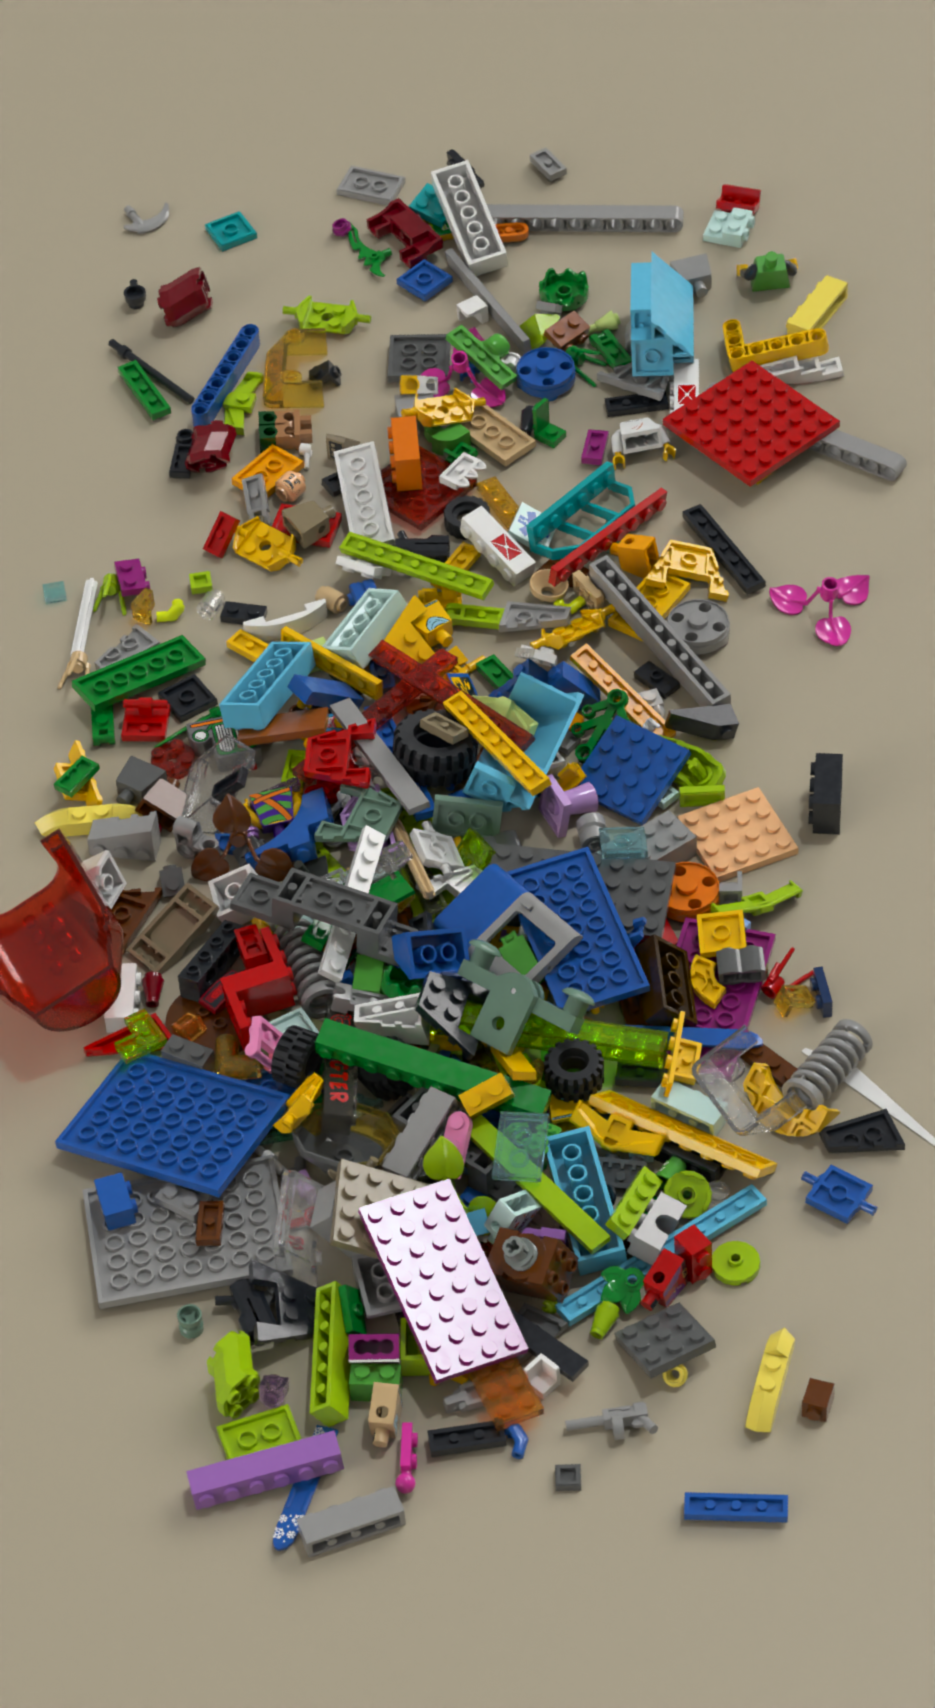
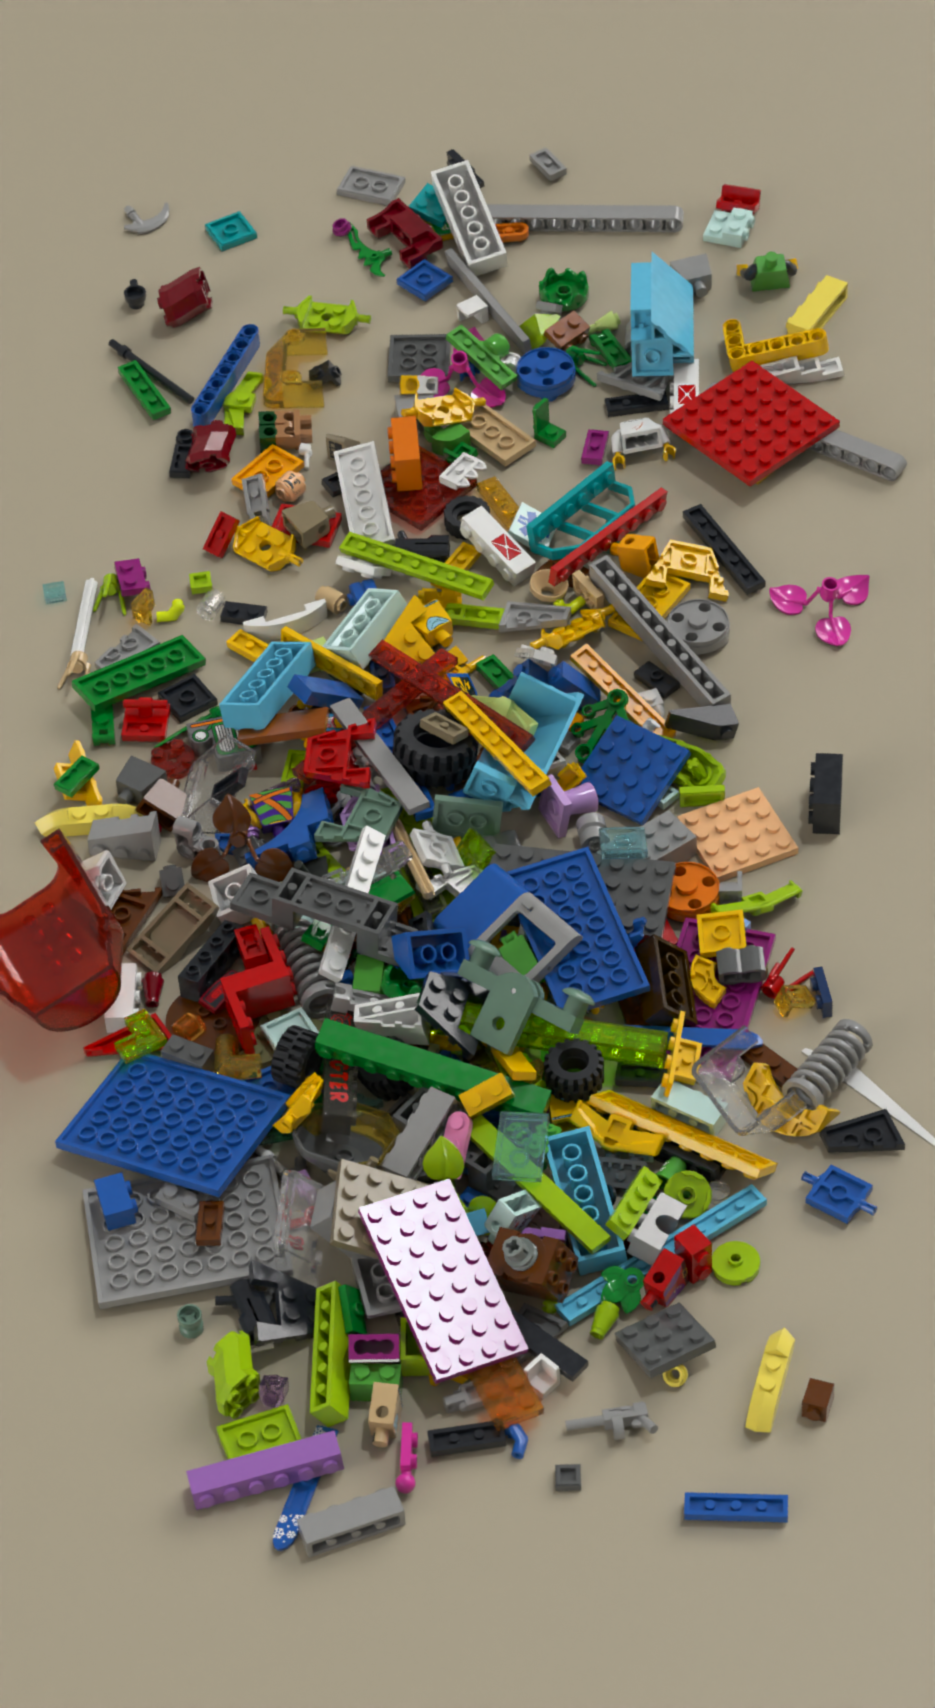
bright pink plate [245,1016,283,1073] -> none
black cone [520,405,534,436] -> none

